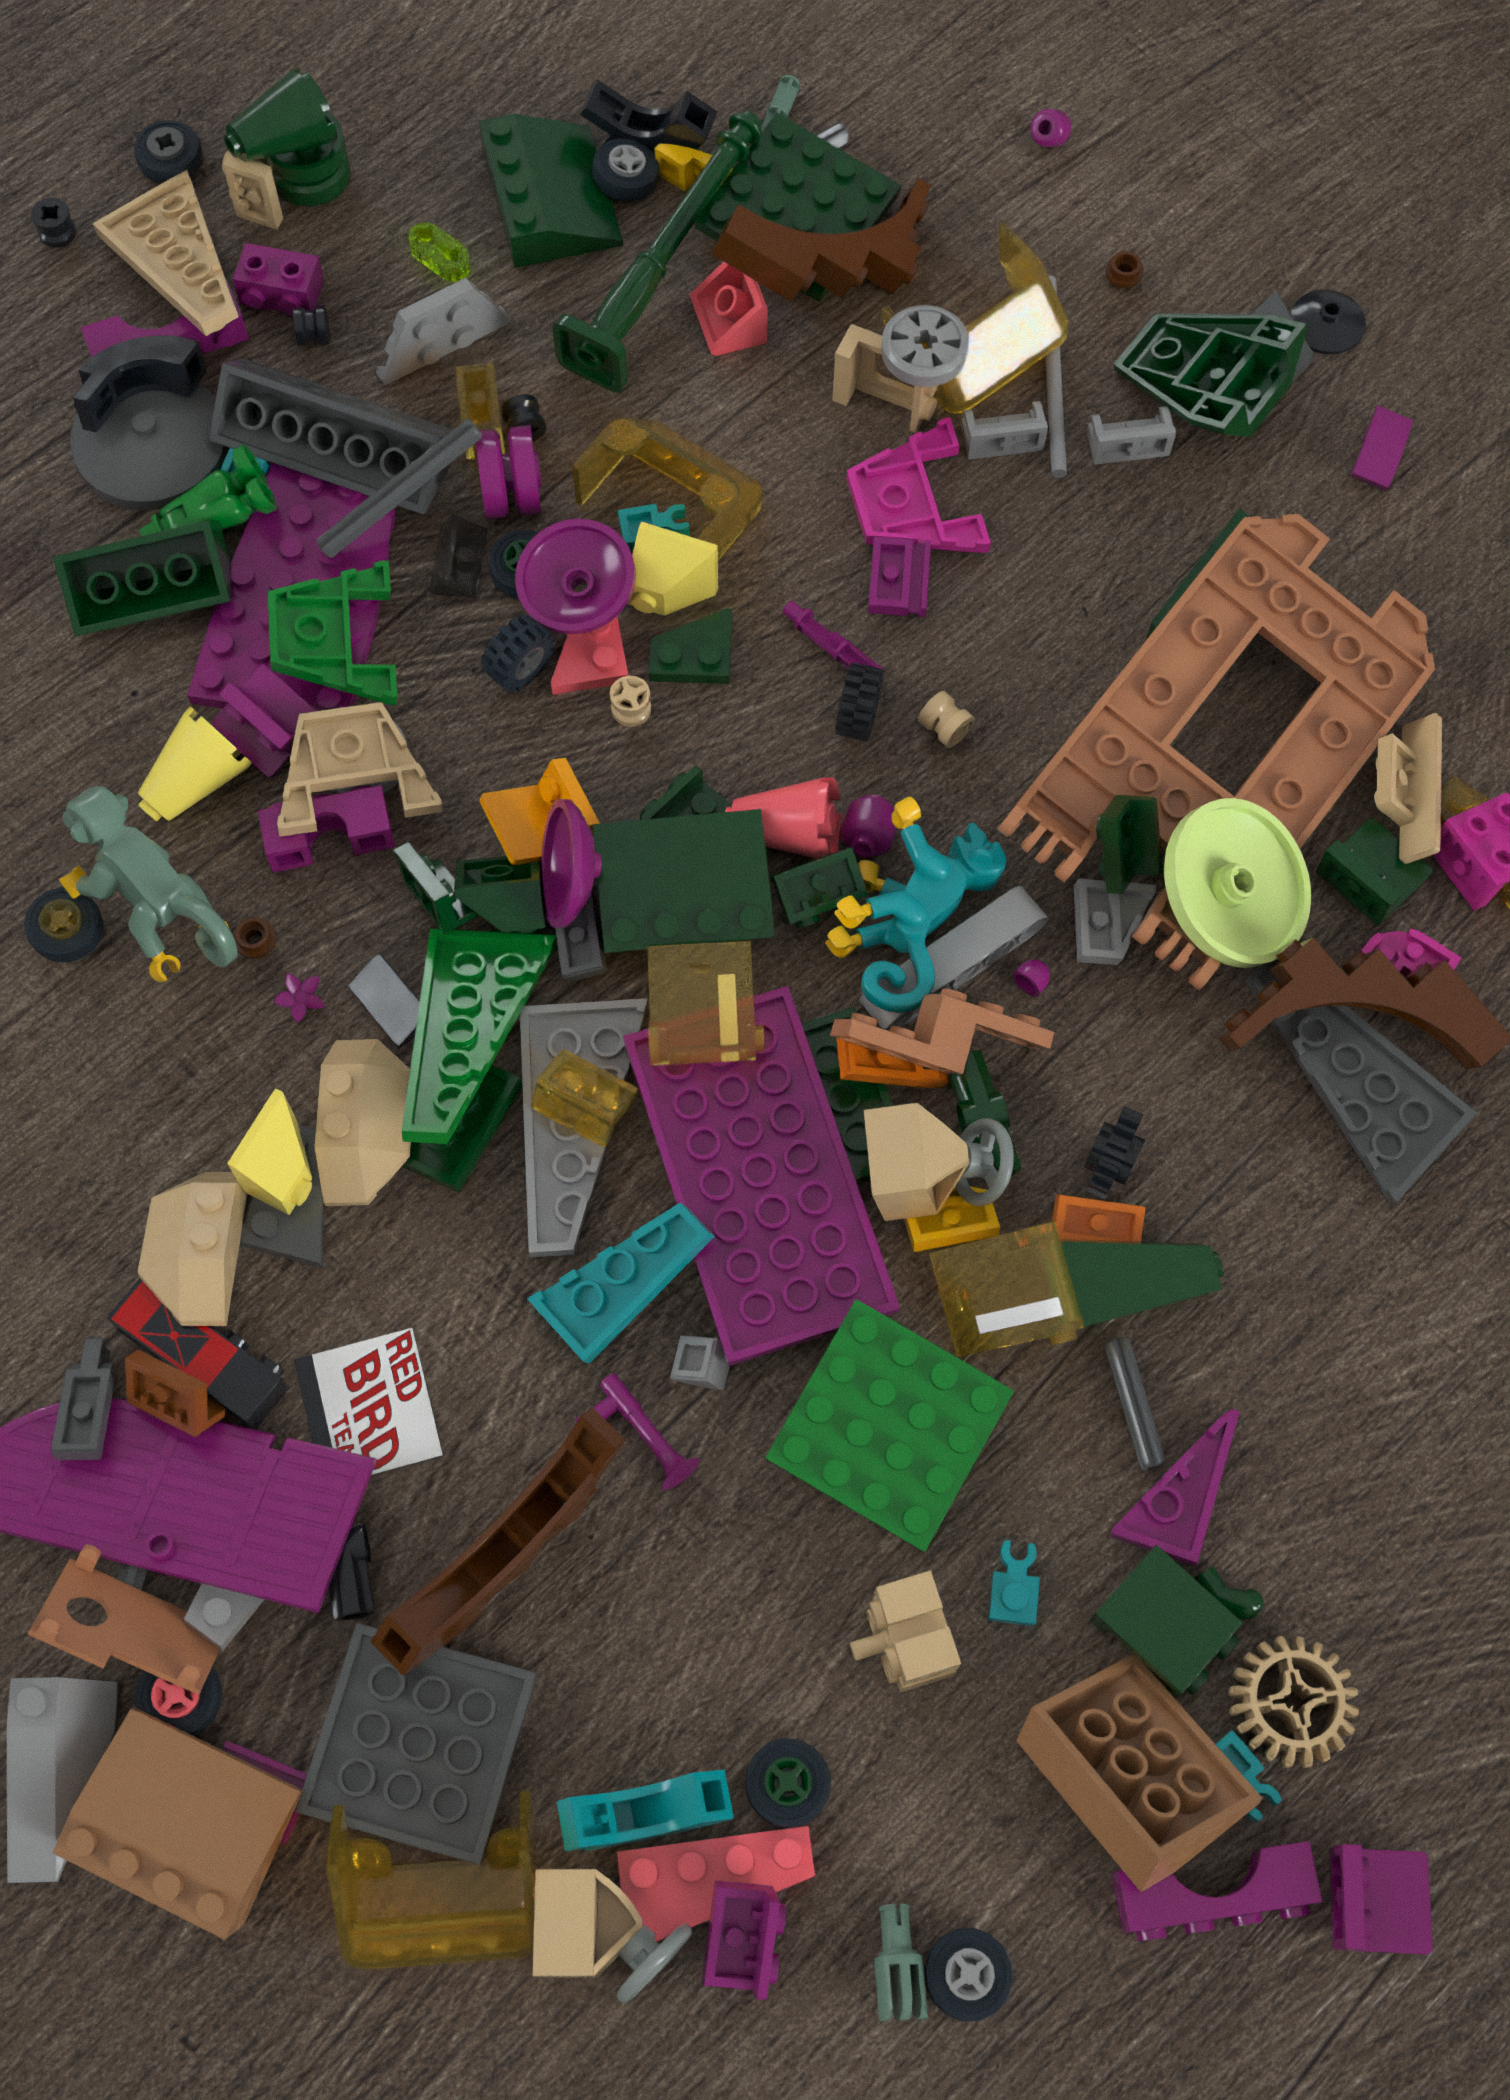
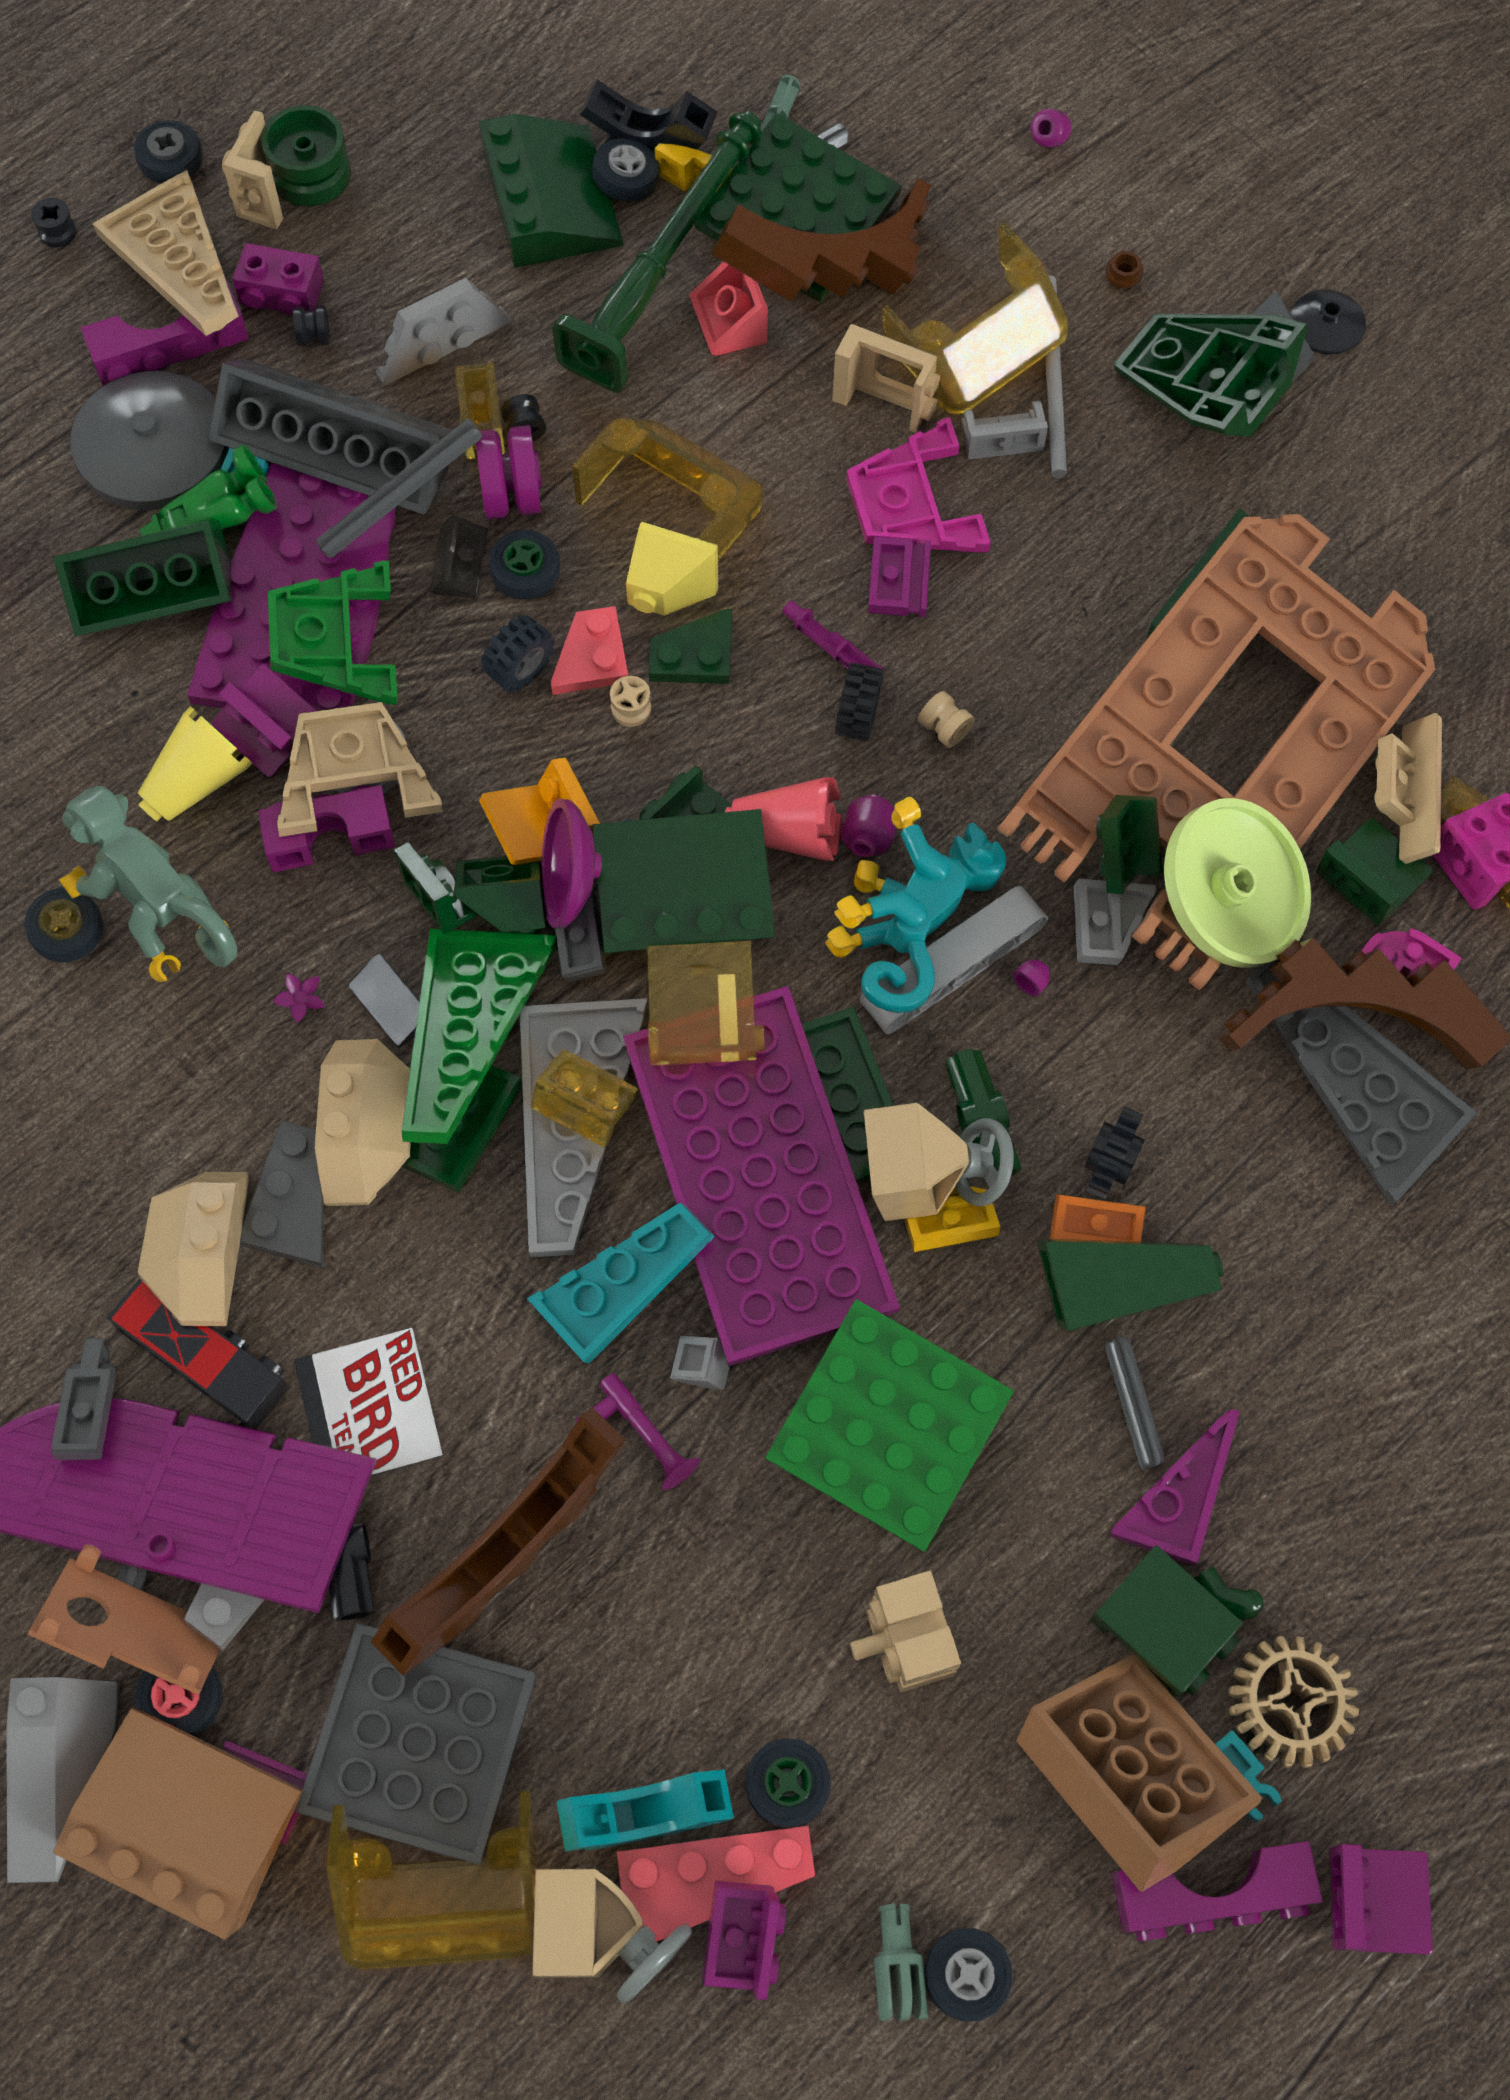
black arch [73,335,207,433] -> none
dark orange bracket [125,1350,225,1437] -> none
dark green cone [224,68,336,162] -> none
light yellow slope [227,1088,312,1215] -> none
reddish brown plate [233,917,276,959] -> none
clear neon green beam [408,222,471,282] -> none
magenta dish [515,519,636,634] -> none
teal plate [618,504,690,551] -> none
dark green bracket [771,847,868,928] -> none
nougat bracket [830,989,1055,1074] -> none
orange hinge [836,1039,949,1089] -> none
light grey wheel [881,305,969,387] -> none
clear yellow door [929,1221,1084,1357] -> none
teal plate [988,1540,1040,1627] -> none
light grey hinge [1086,406,1176,465] -> none
magenta slope [1349,405,1413,491] -> none

